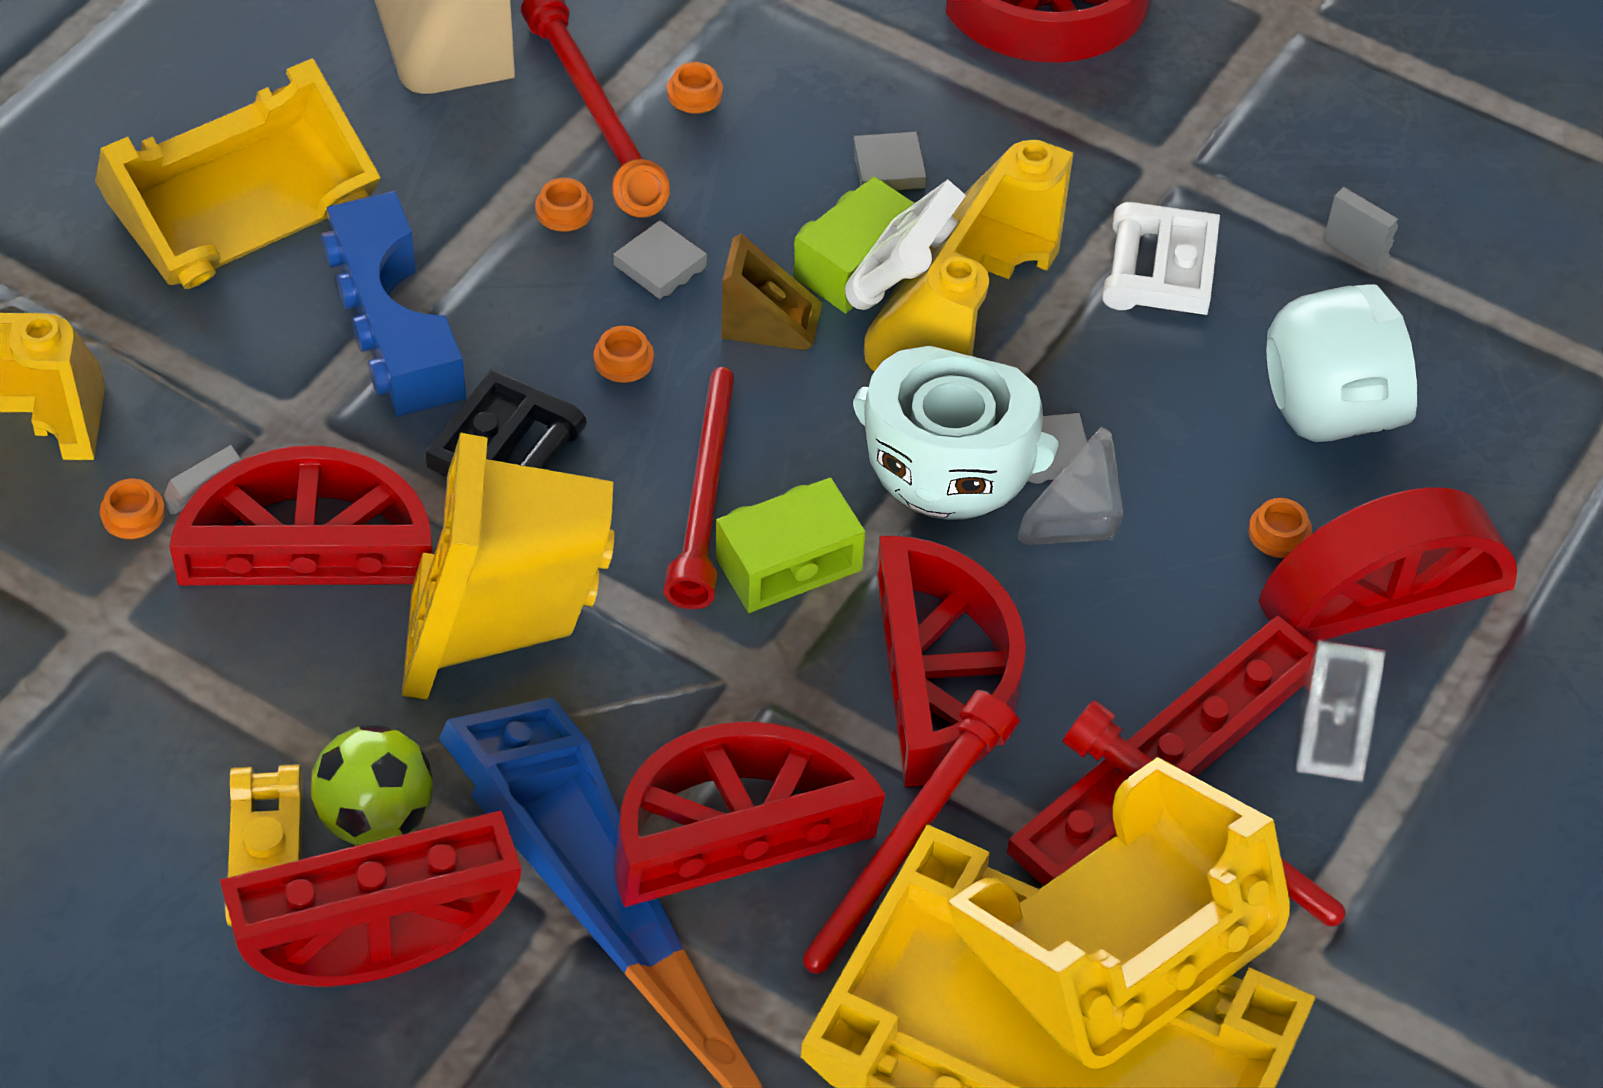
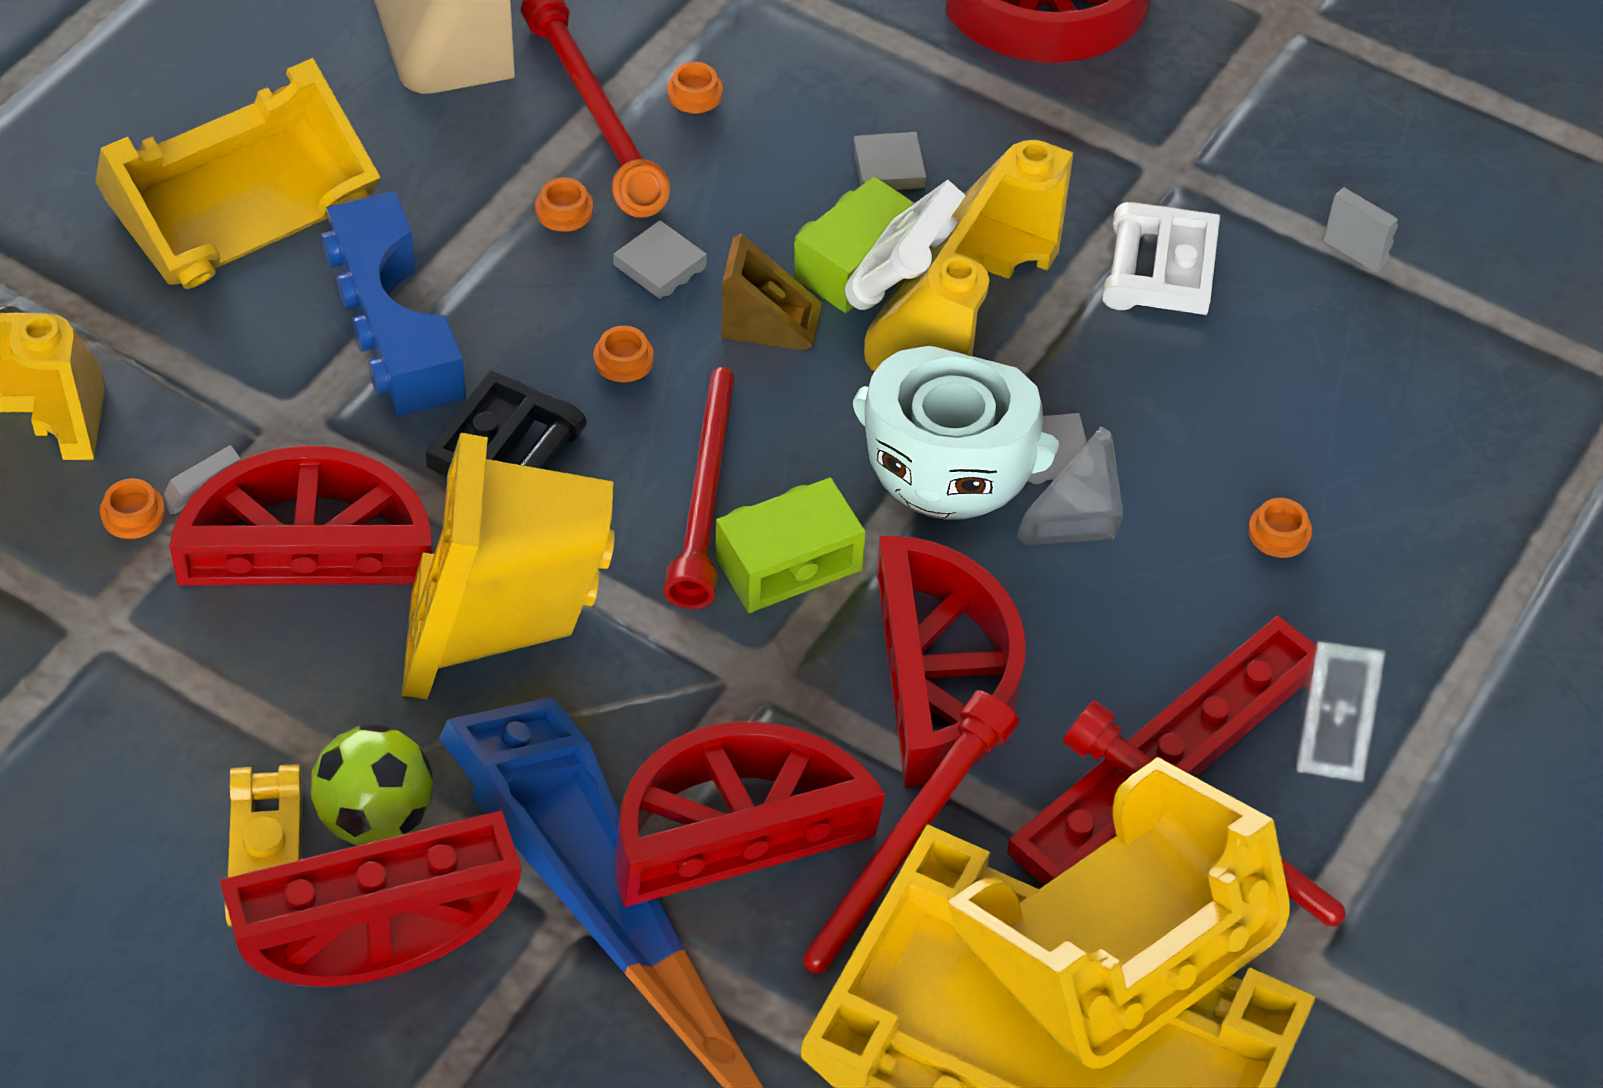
red window [1258,487,1517,643] -> none
light aqua piece [1266,284,1417,442] -> none

